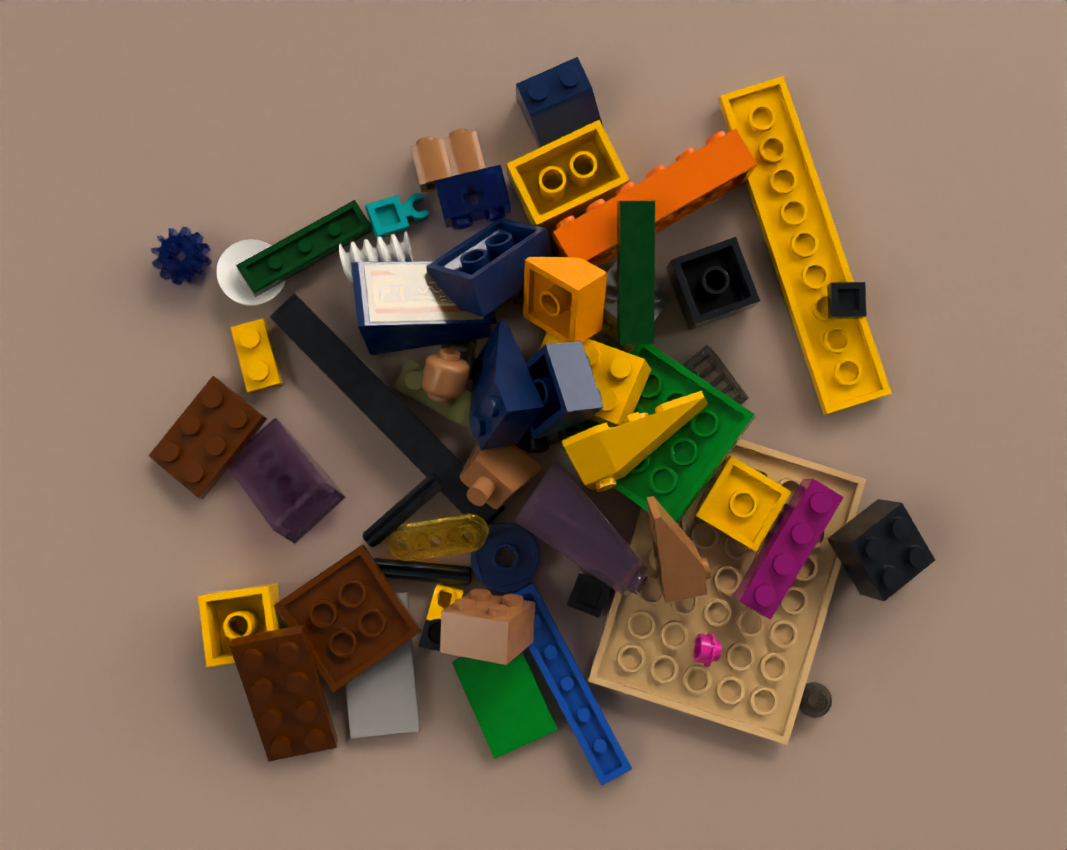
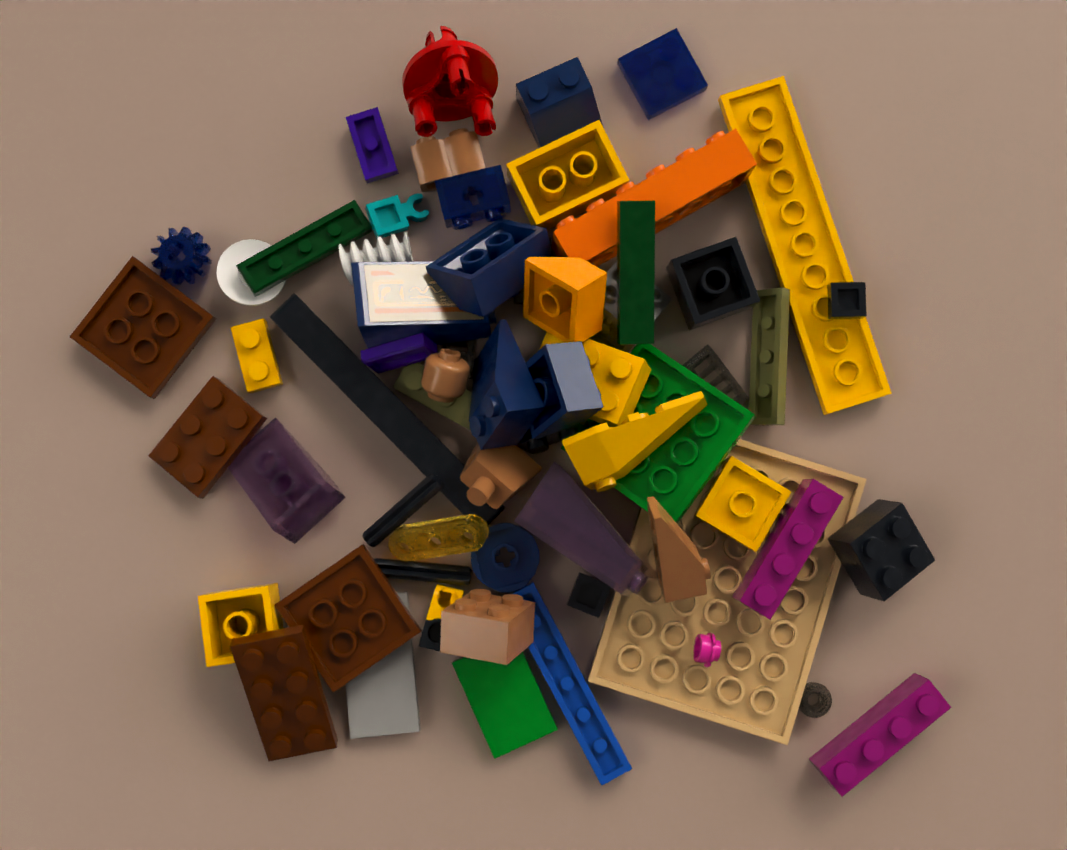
none -> reddish brown plate [70,256,217,399]
none -> dark purple plate [346,107,399,184]
none -> dark purple tile [360,333,438,374]
none -> red piece [402,26,498,137]
none -> clear blue plate [617,28,708,120]
none -> olive plate [749,287,790,426]
none -> magenta brick [809,673,952,797]

